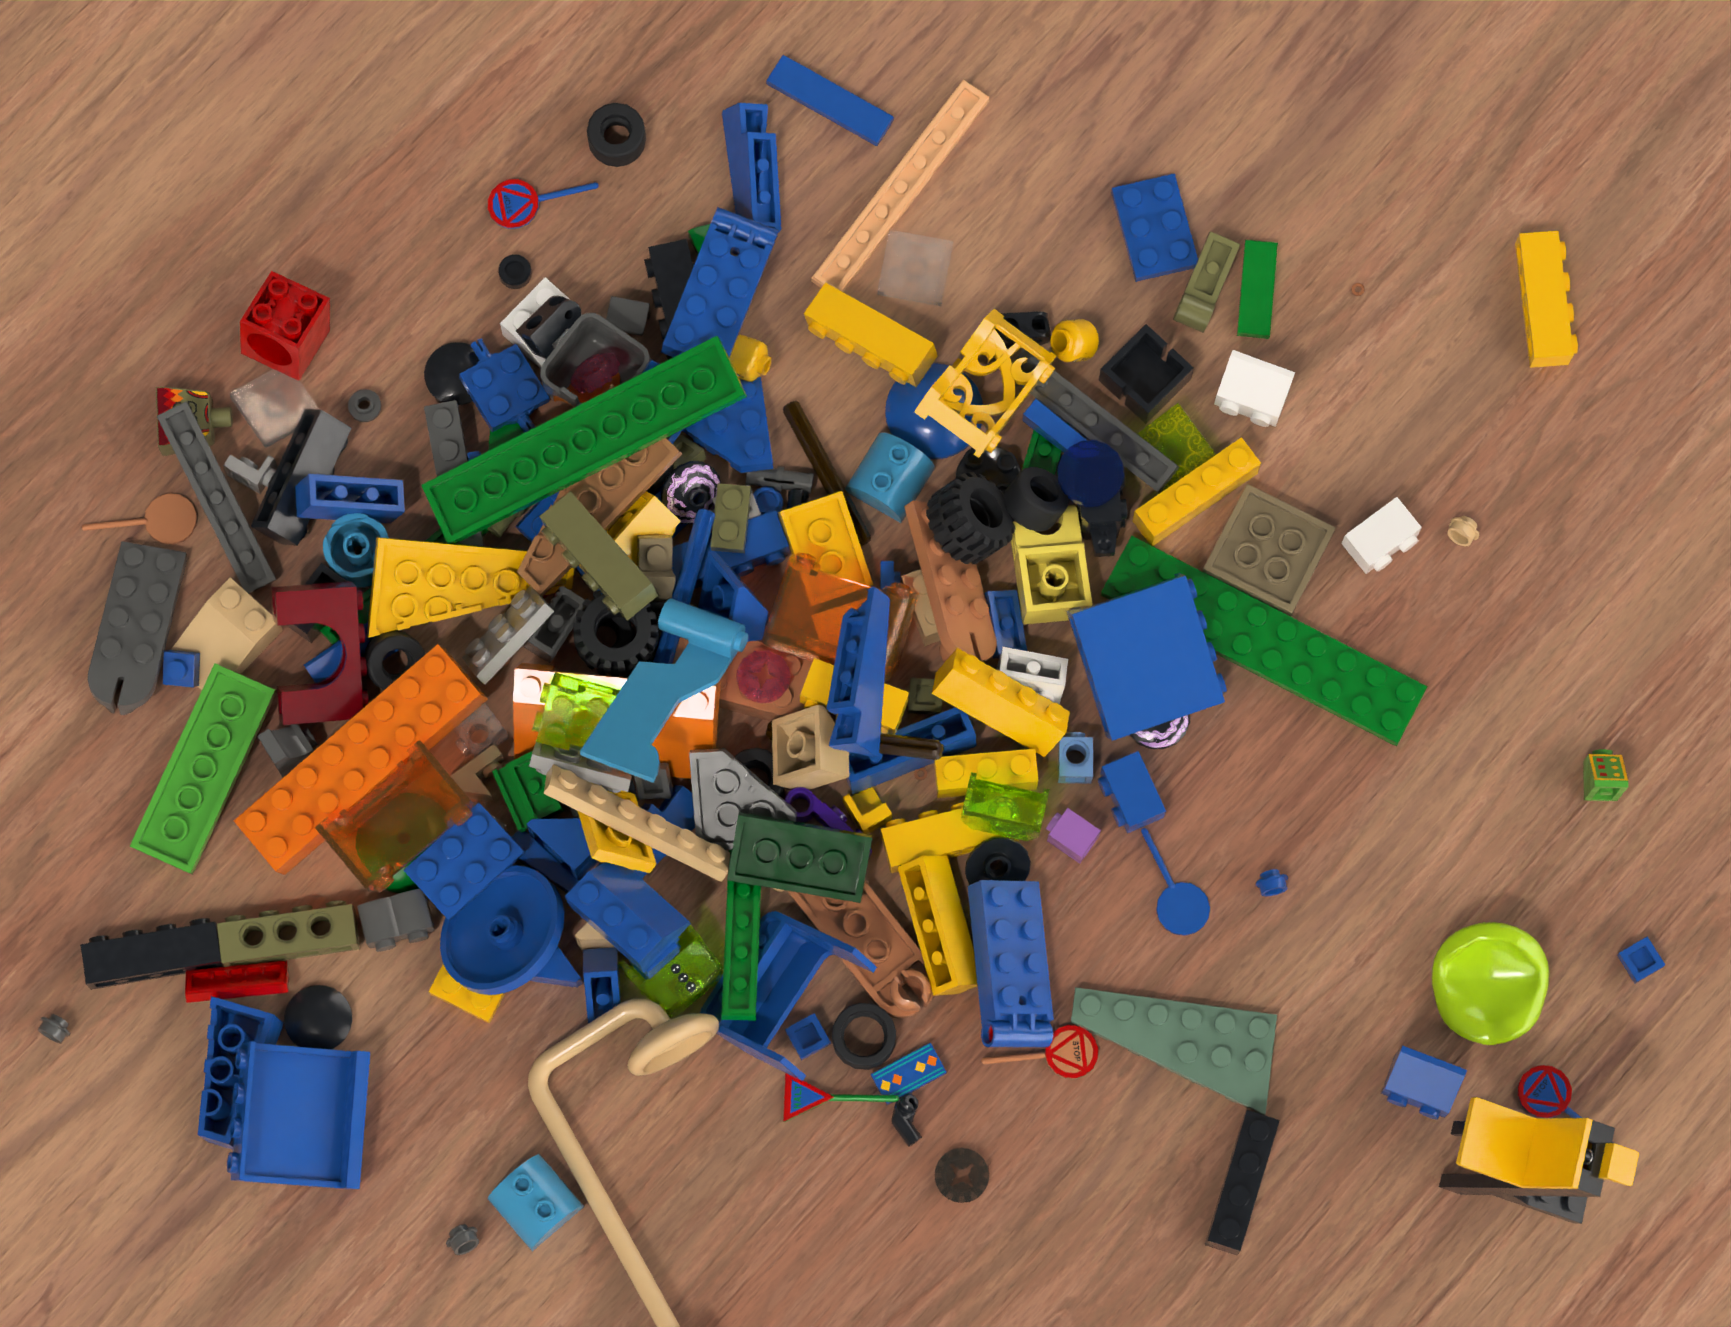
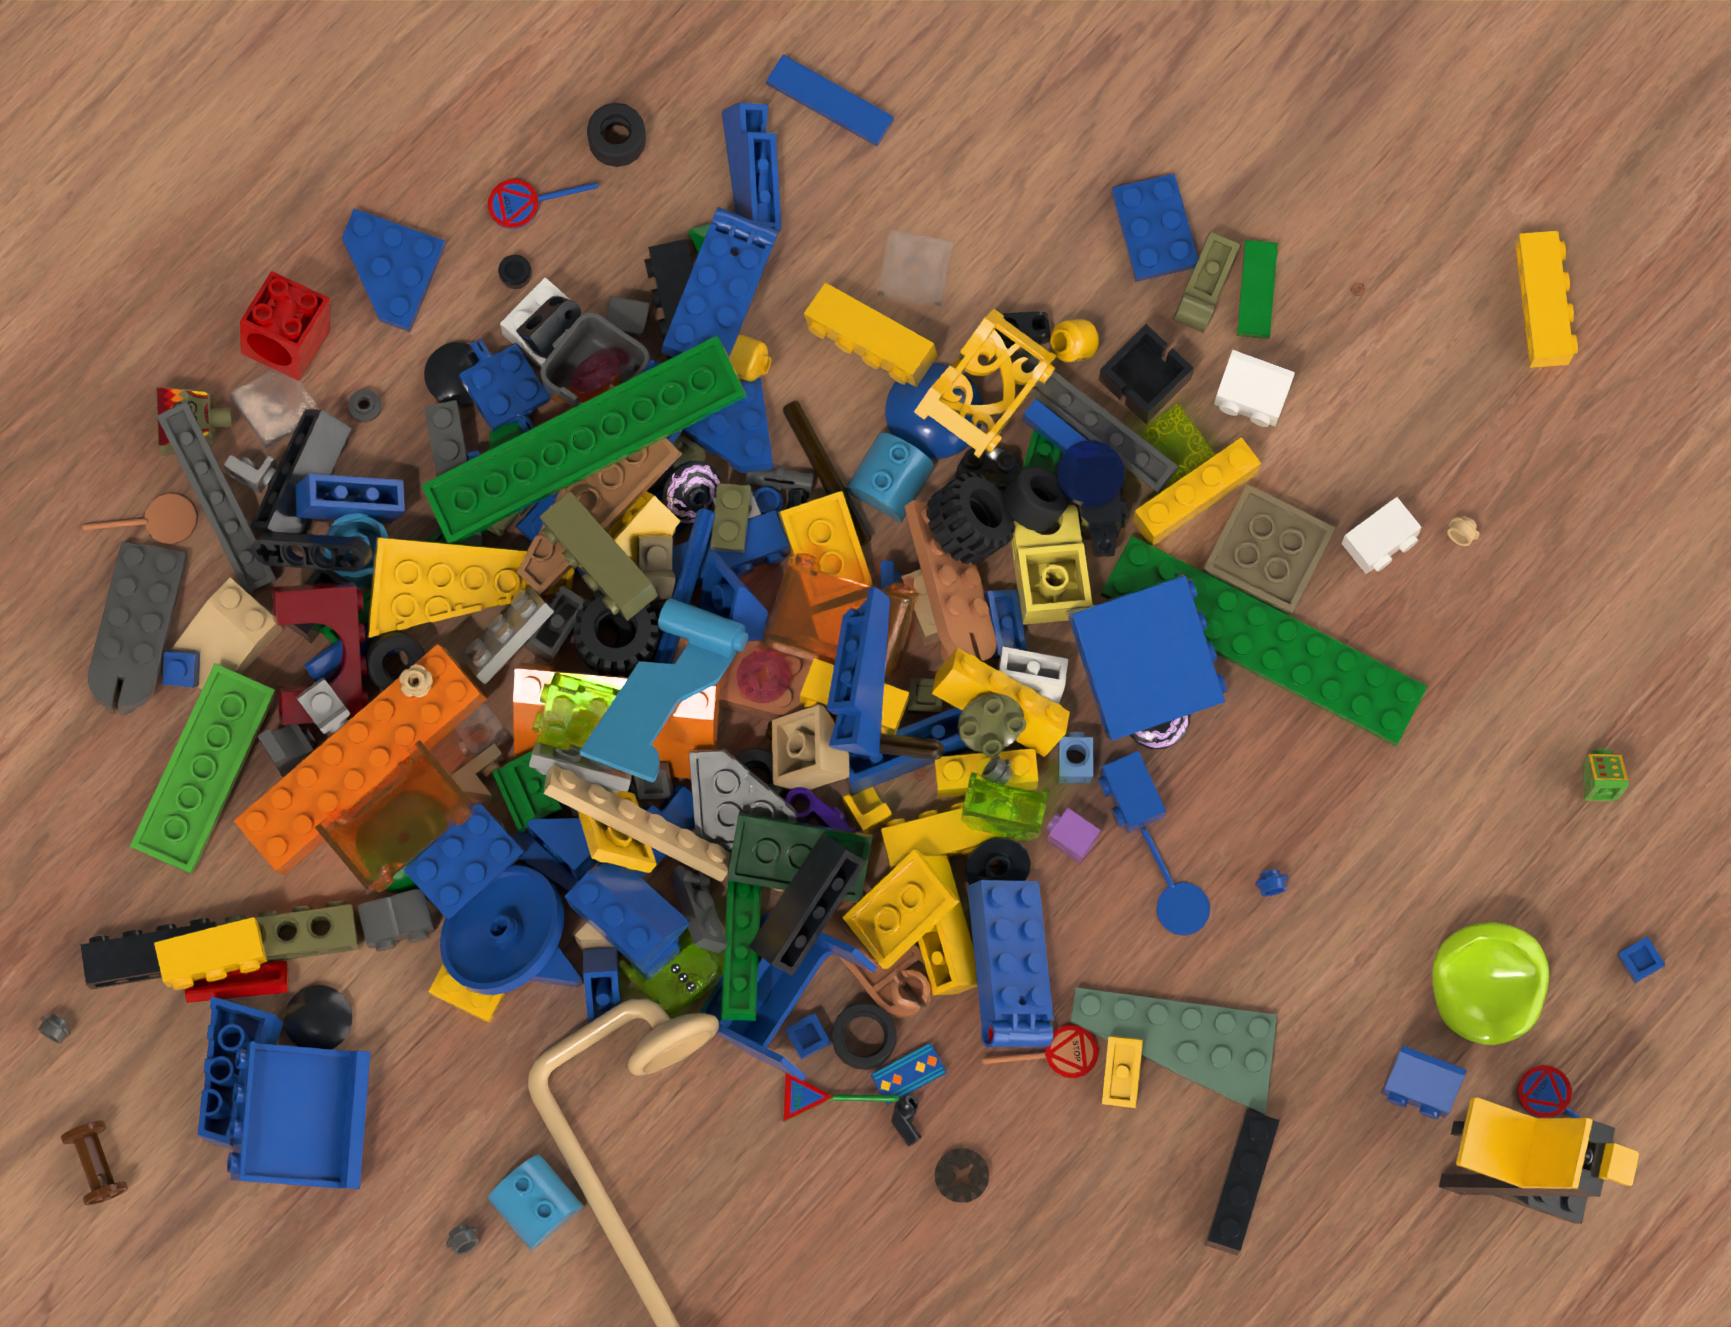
light nougat tile [811,79,989,292] -> none
none -> reddish brown hose [61,1120,128,1206]
none -> yellow brick [154,917,267,990]
none -> black beam [251,531,372,572]
none -> light grey bracket [296,677,351,734]
none -> blue plate [342,209,446,332]
none -> tan plate [399,665,433,698]
none -> dark grey plate [672,865,728,953]
none -> black brick [749,833,867,976]
none -> yellow plate [842,850,960,969]
none -> olive dish [958,694,1026,757]
none -> dark grey plate [982,756,1012,788]
none -> yellow plate [1102,1035,1143,1108]

